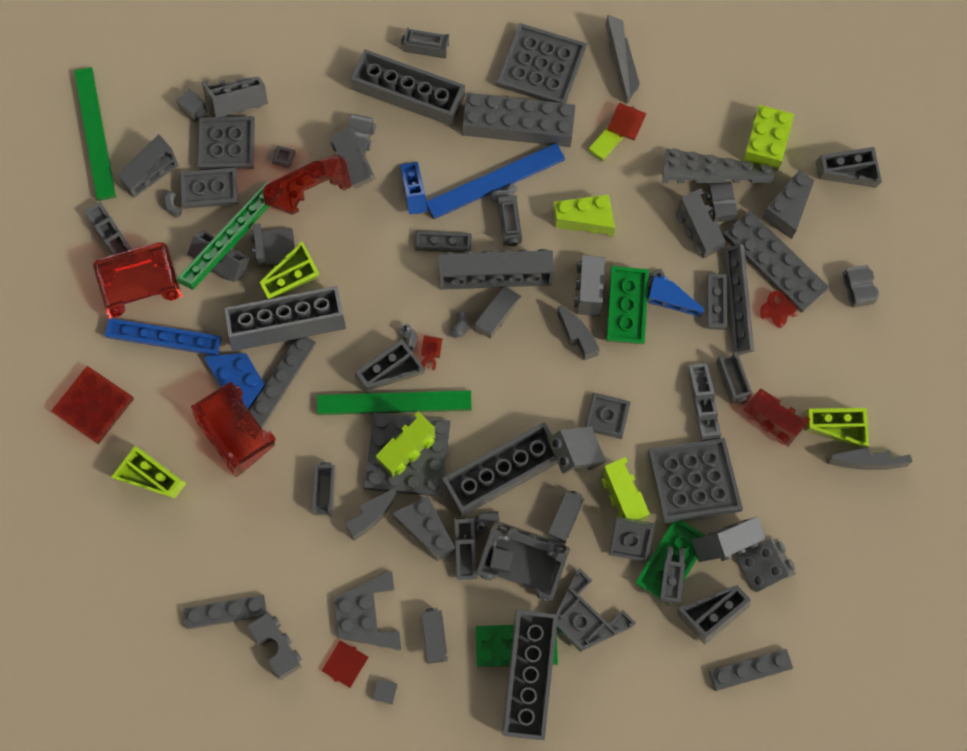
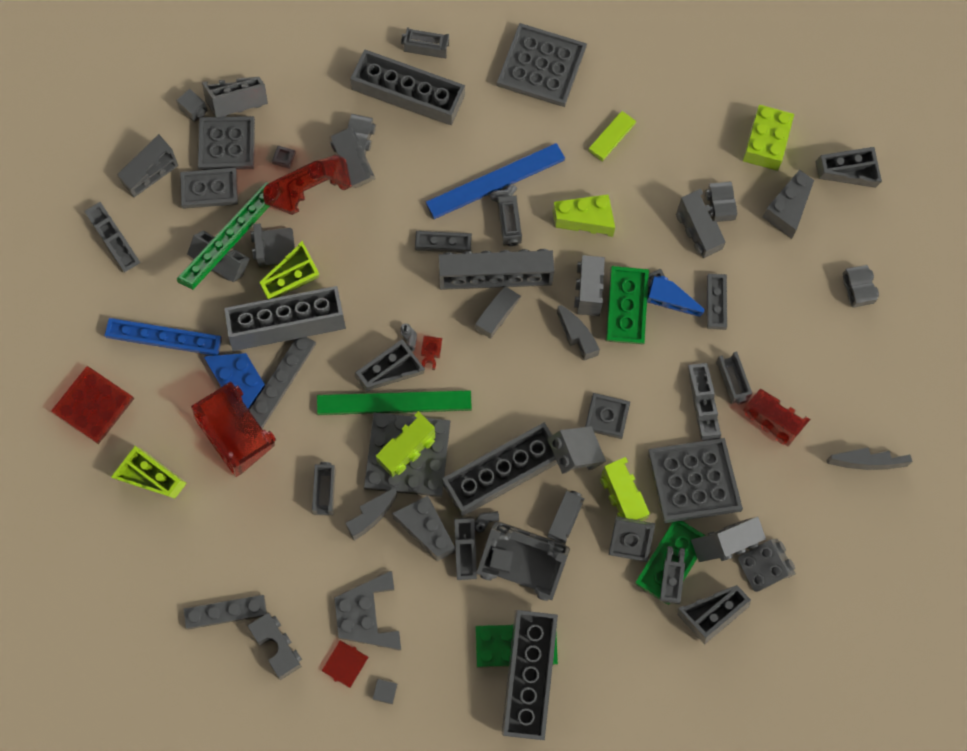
green tile [74,67,116,201] -> none
clear red windscreen [93,242,183,319] -> none
dark grey arm [163,191,183,218] -> none
blue slope [400,162,427,214] -> none
dark grey window [422,608,448,664] -> none
dark grey arm [450,311,469,338] -> none
dark grey brick [463,93,575,147] -> none
dark grey wing [556,568,636,652] -> none
dark grey wedge [605,15,640,104] -> none
clear red piece [607,103,647,141] -> none
dark grey wing [662,148,774,183] -> none
dark grey plate [709,649,793,691] -> none
dark grey plate [723,211,829,313] -> none
dark grey plate [724,244,754,355] -> none
clear red plate [760,291,798,328] -> none
lime wedge [804,408,869,449] -> none

